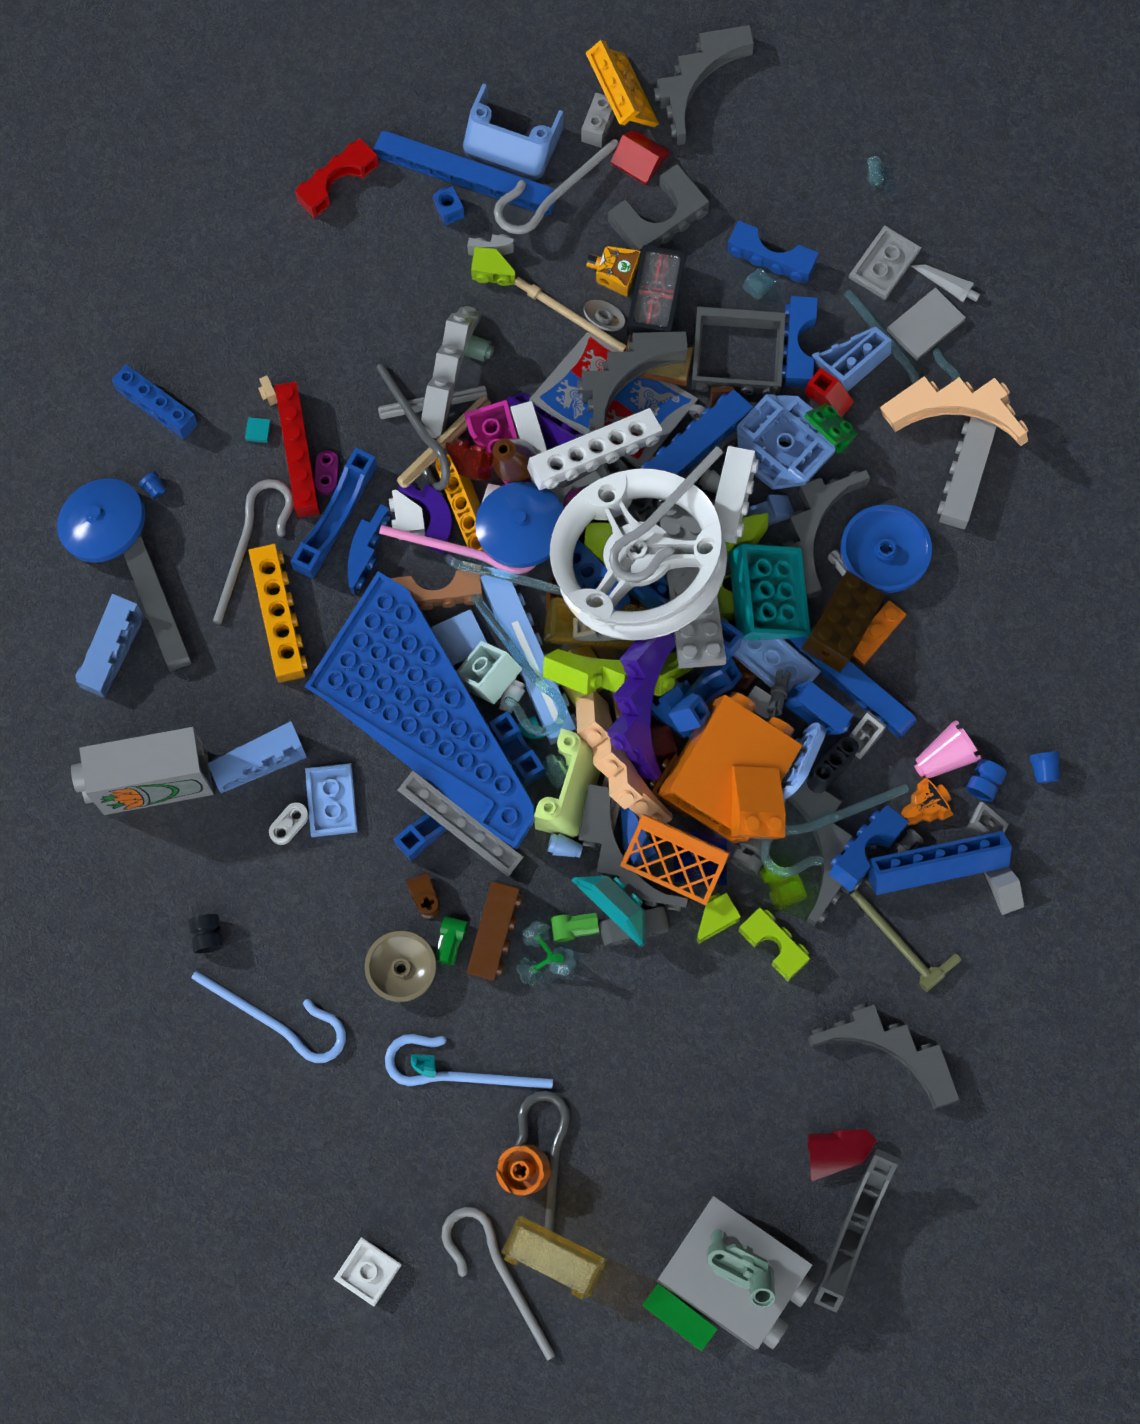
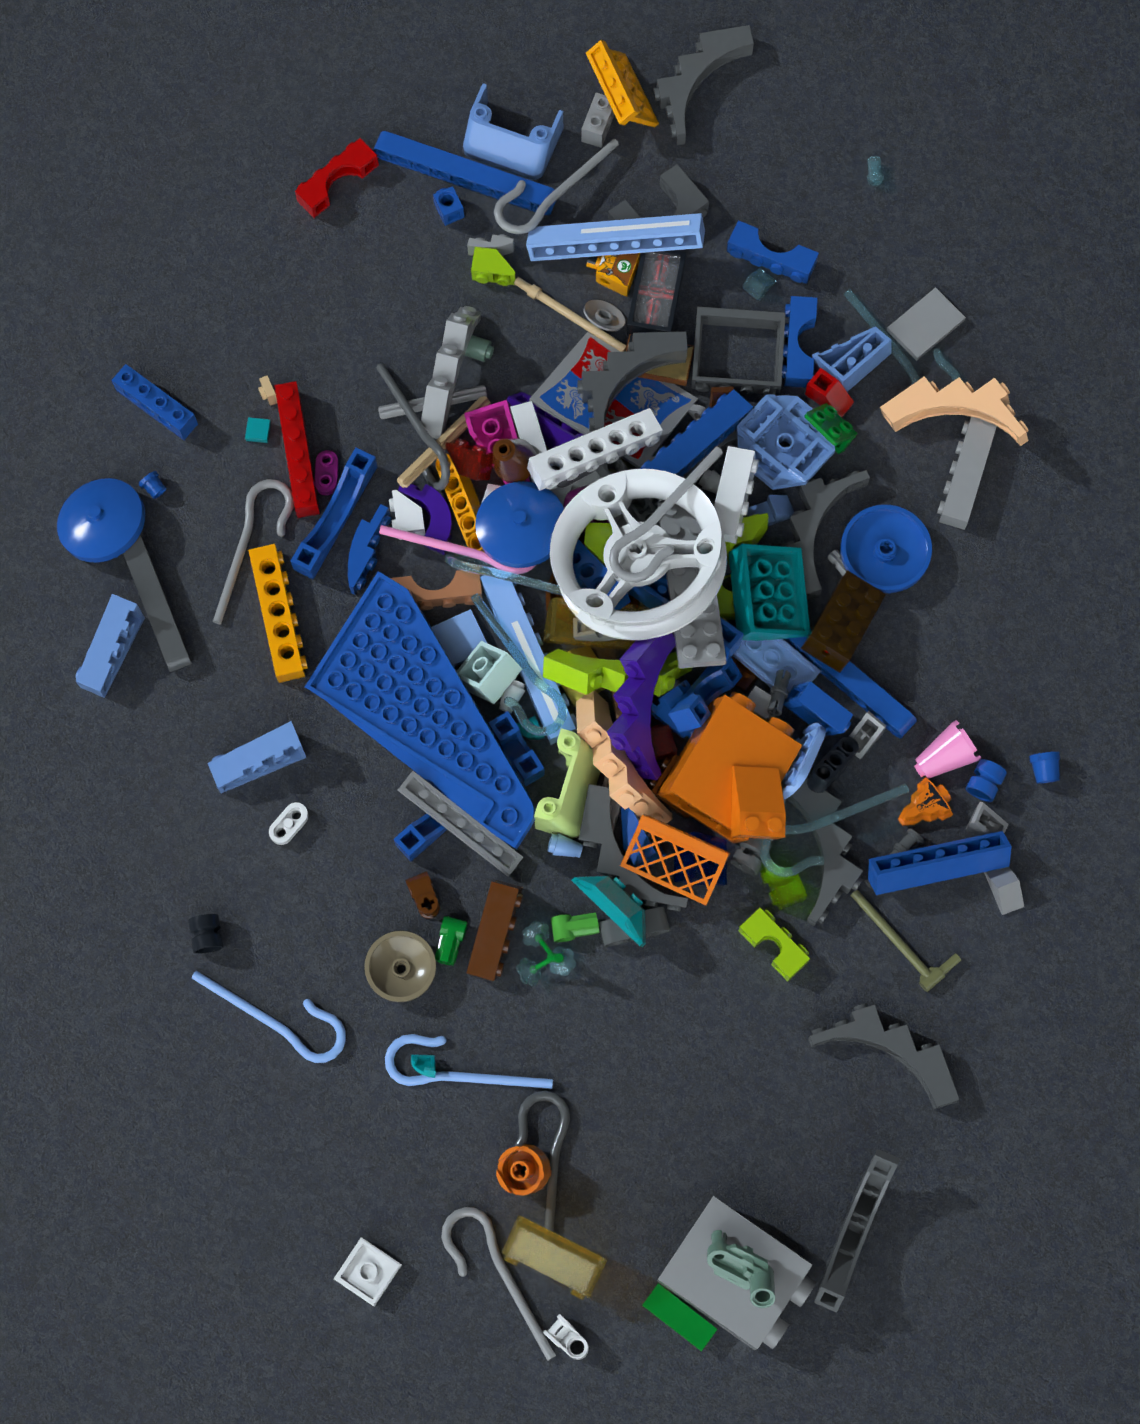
light grey brick [71,727,214,815] -> none
light blue tile [305,763,358,837] -> none
clear light blue brick [542,754,568,790] -> none
slope [610,130,670,185] -> none
lime slope [697,893,741,944] -> none
dark red panel [807,1129,877,1181] -> none
blue arch [828,805,909,892] -> none
light grey tile [849,225,921,300] -> none
orange plate [852,600,907,666] -> none
light grey bar [911,265,981,303] -> none
none -> light blue brick [526,213,705,261]
none -> white piece [543,1314,589,1360]

